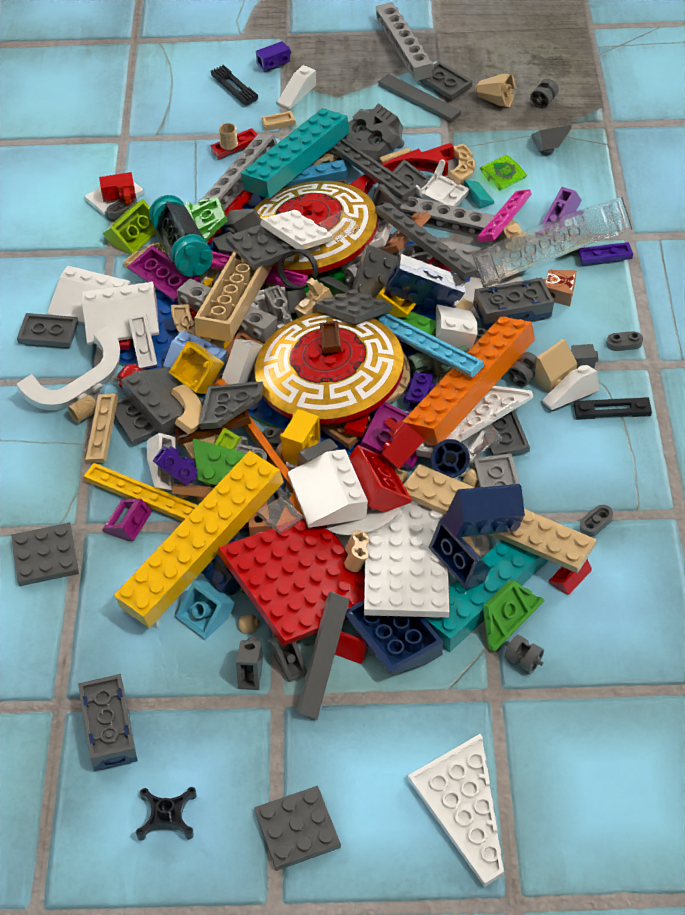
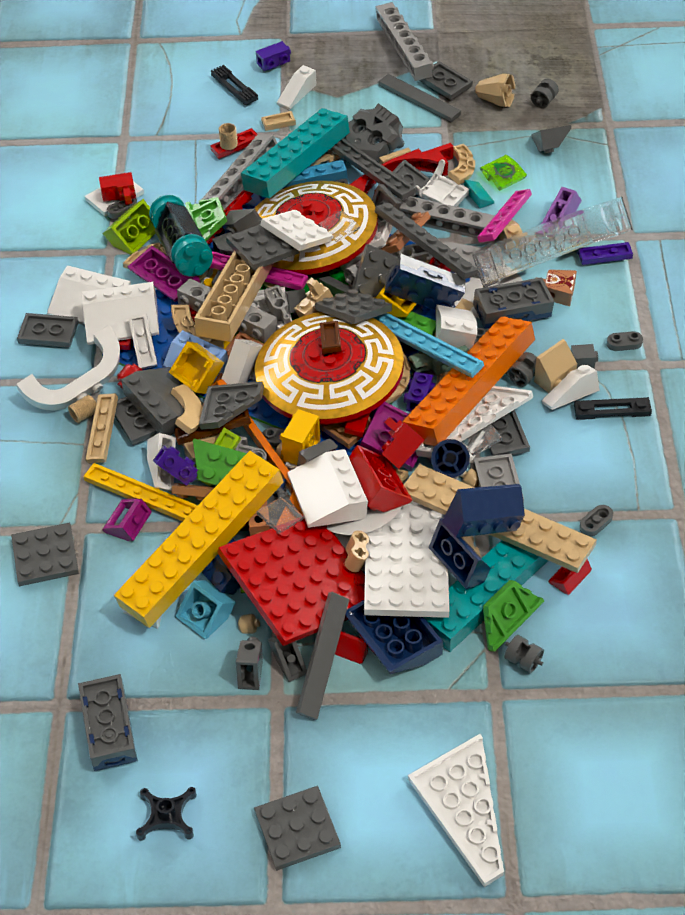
black tyre [278,249,318,290] -> none

